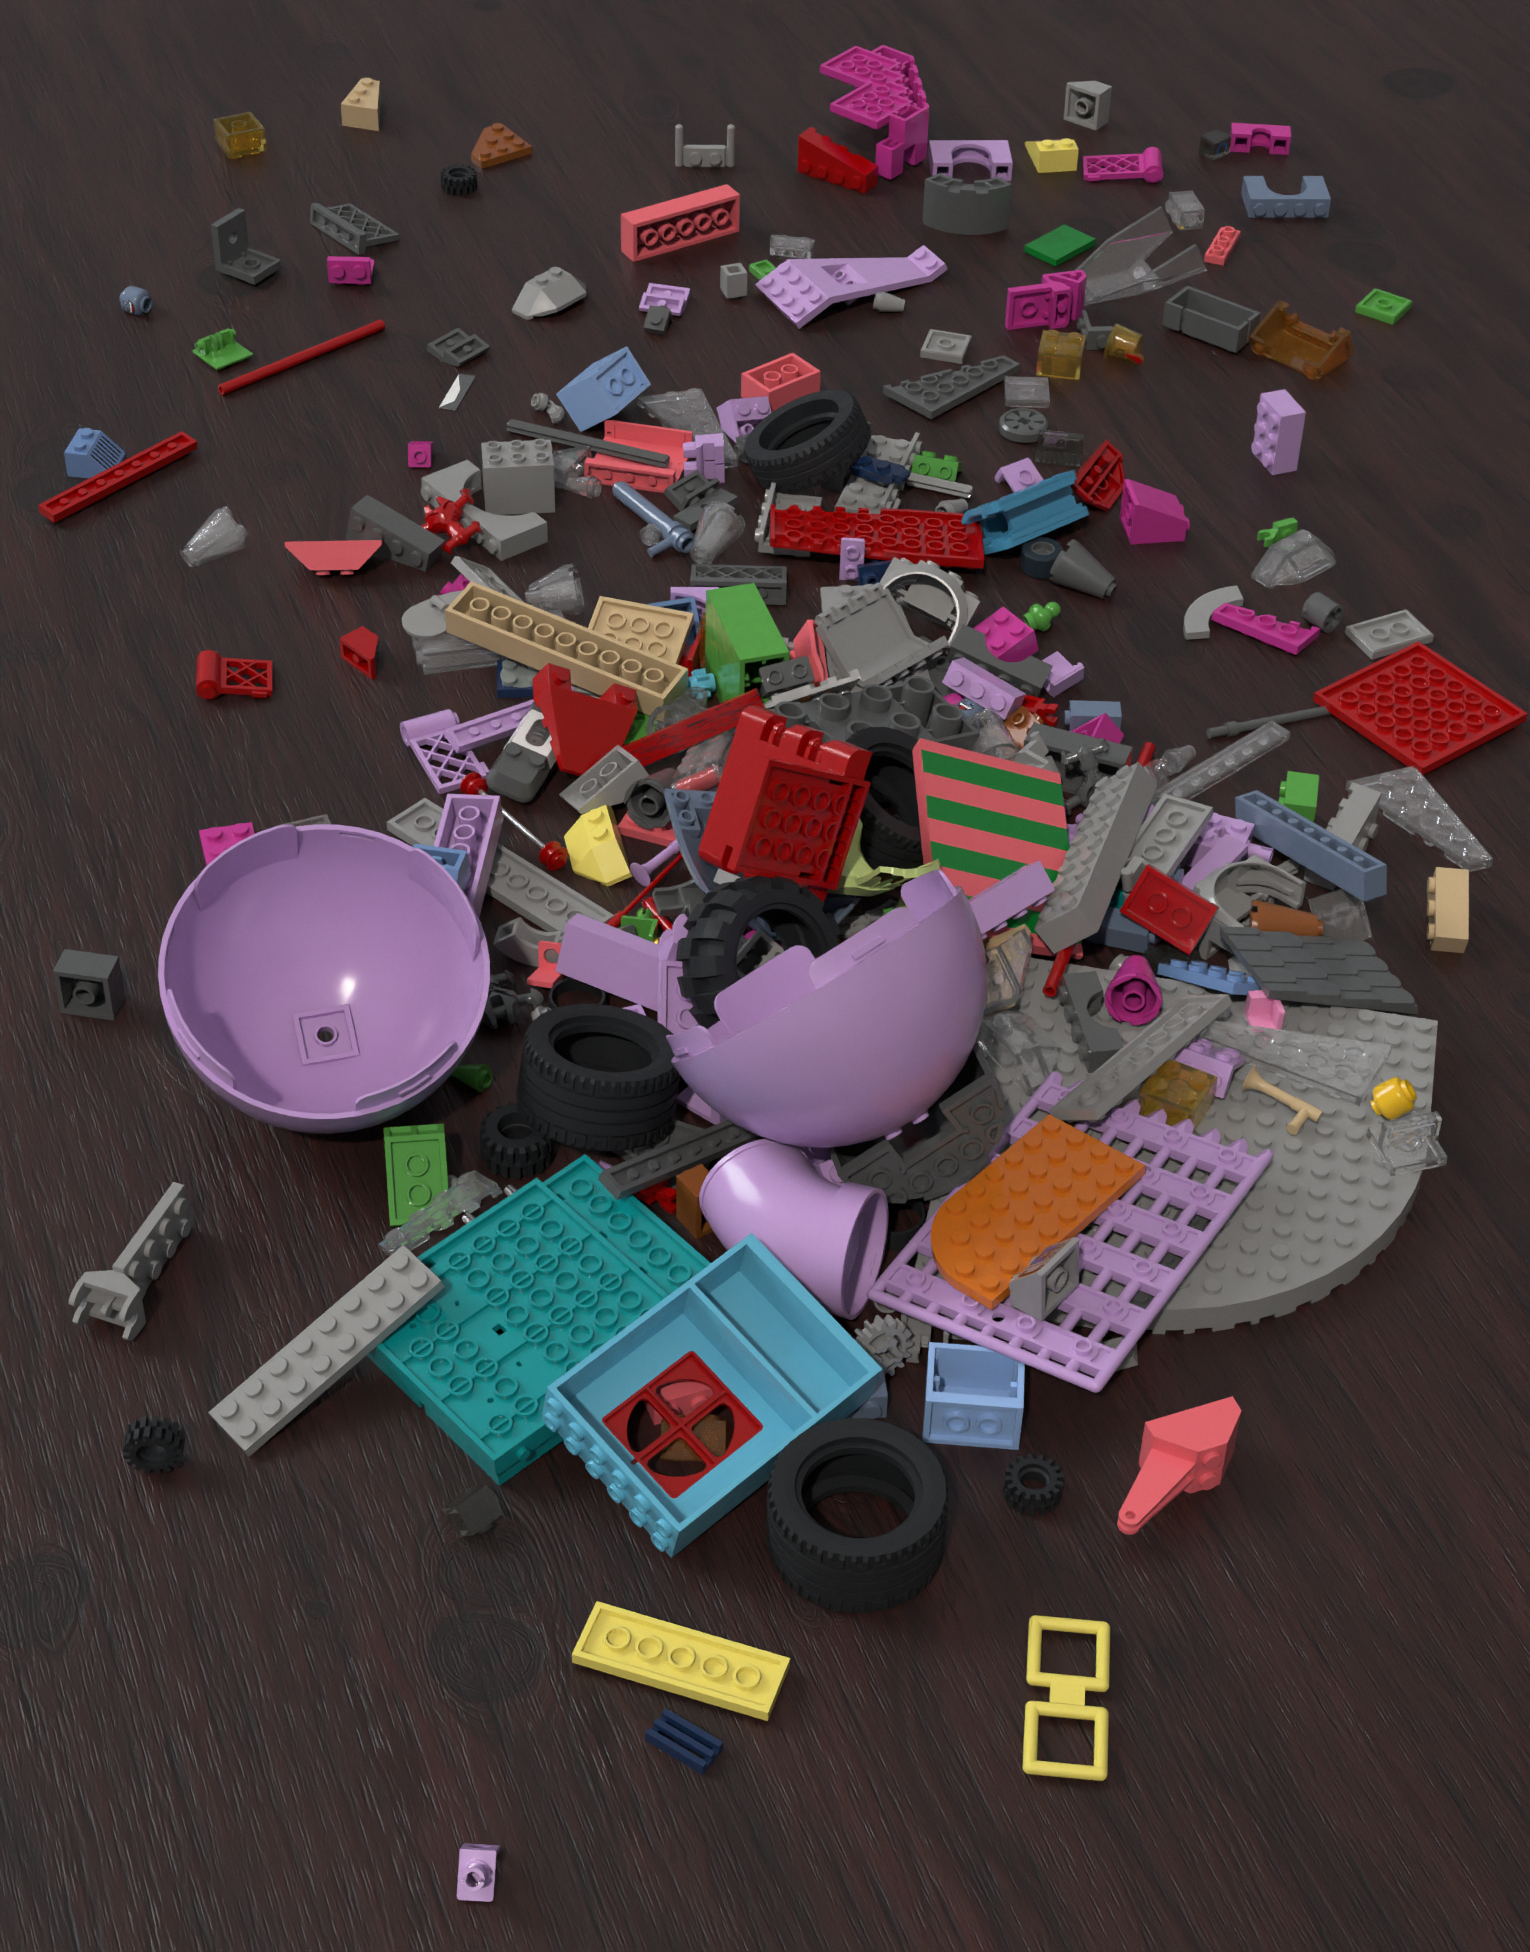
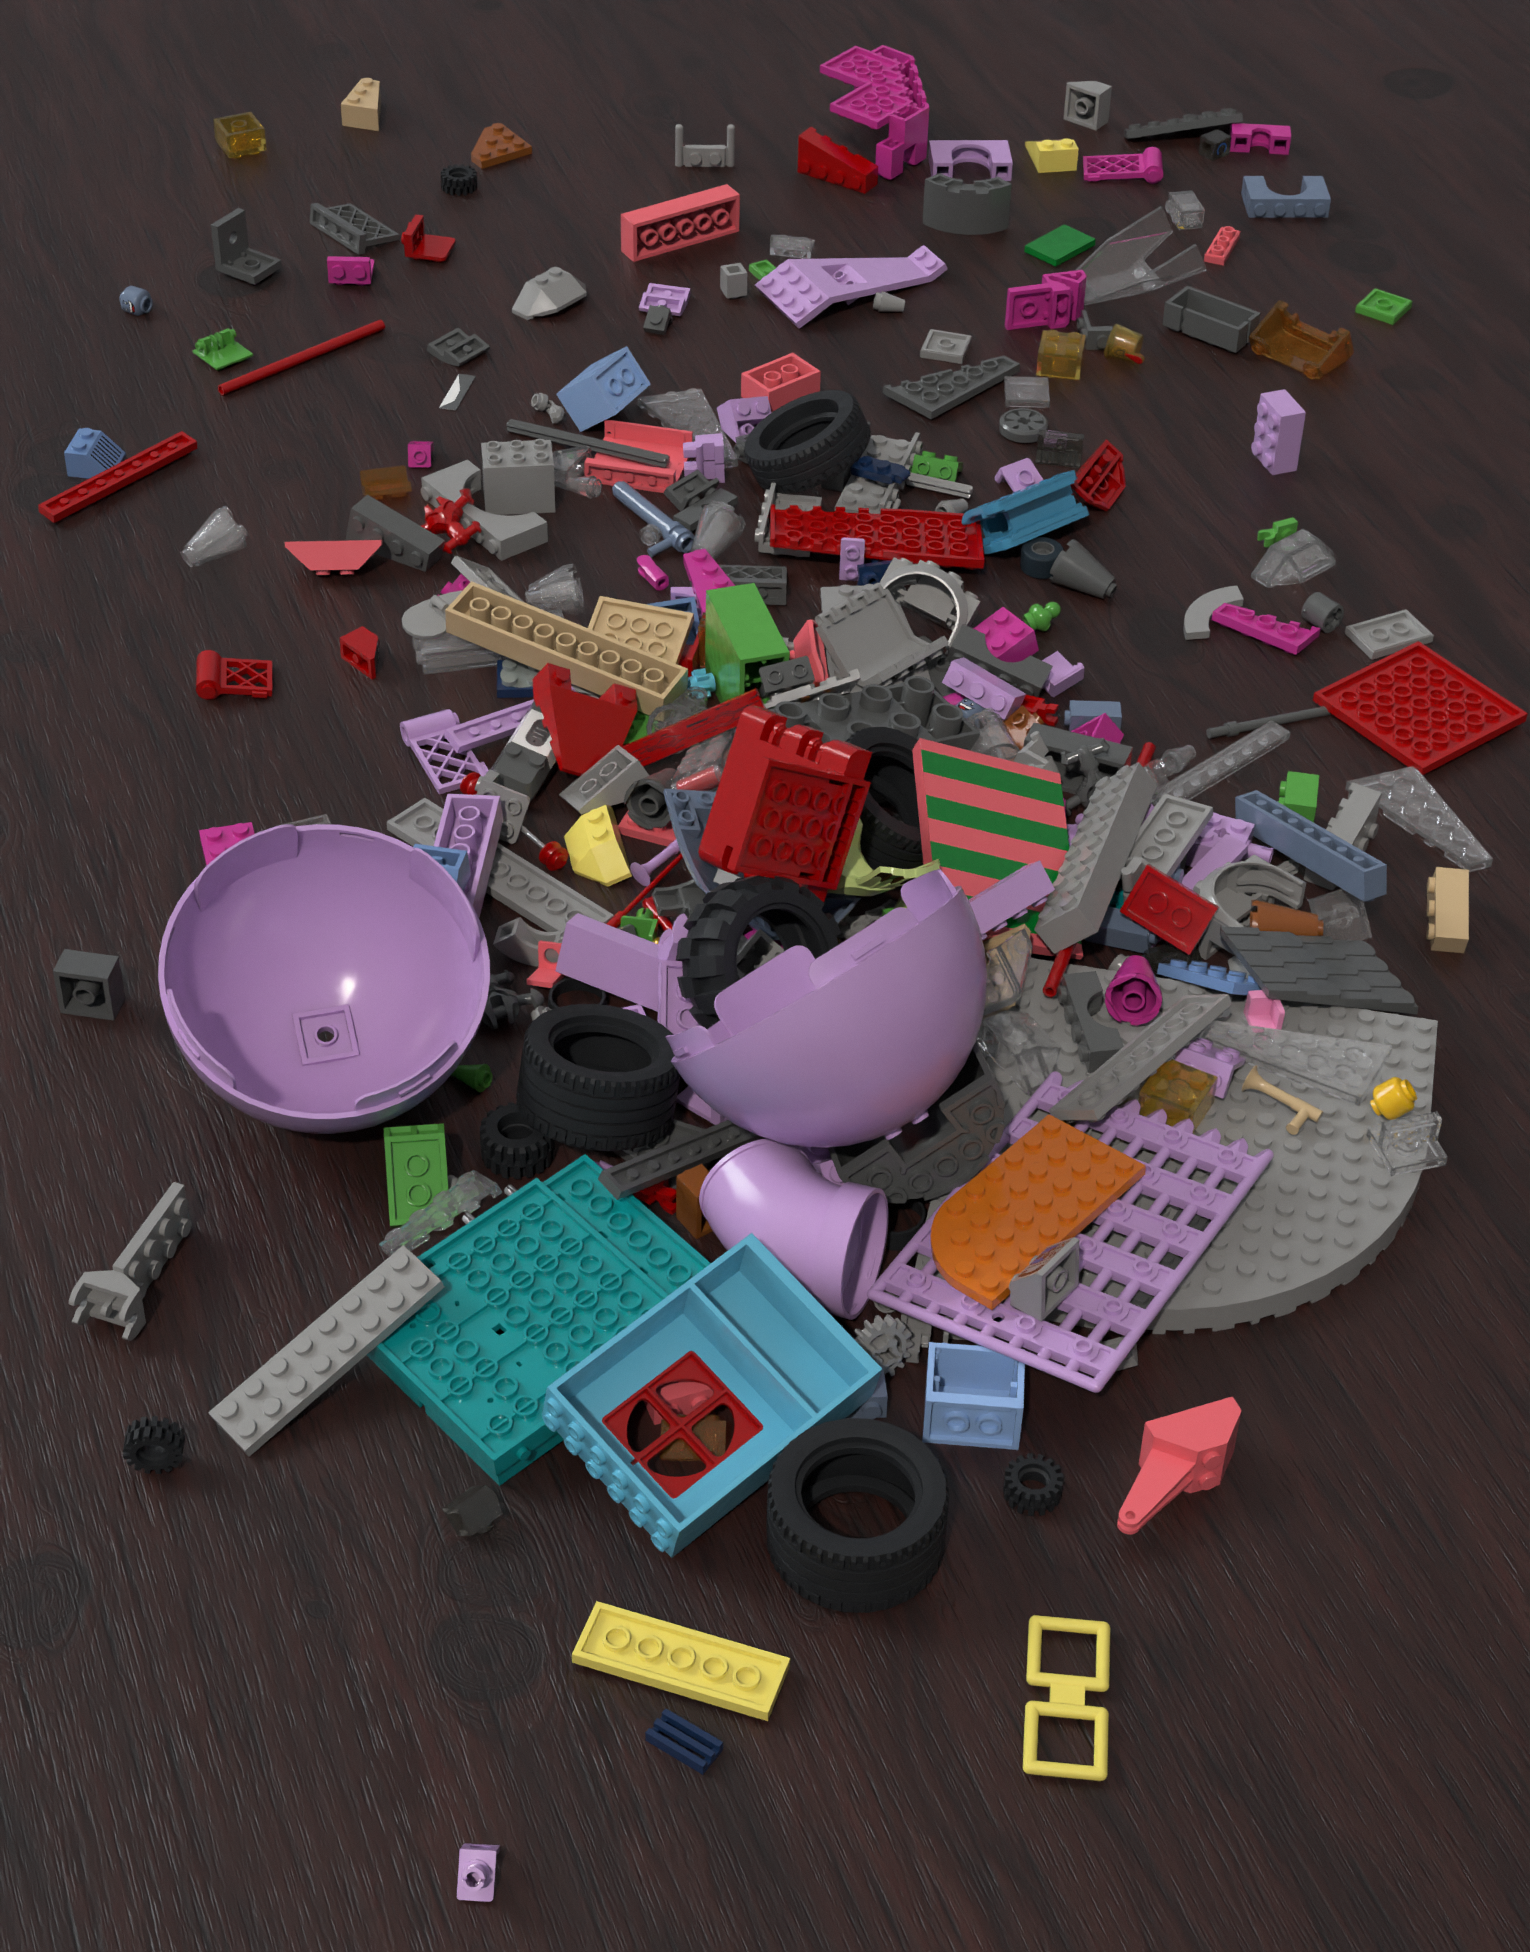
dark pink slope [1120,479,1190,545] -> none
none -> clear orange bracket [360,465,412,500]
none -> red bracket [401,215,456,262]
none -> light grey bracket [475,769,530,844]
none -> dark pink bar [637,555,669,591]
none -> dark pink wing [683,548,735,621]
none -> dark grey wing [1124,108,1243,139]

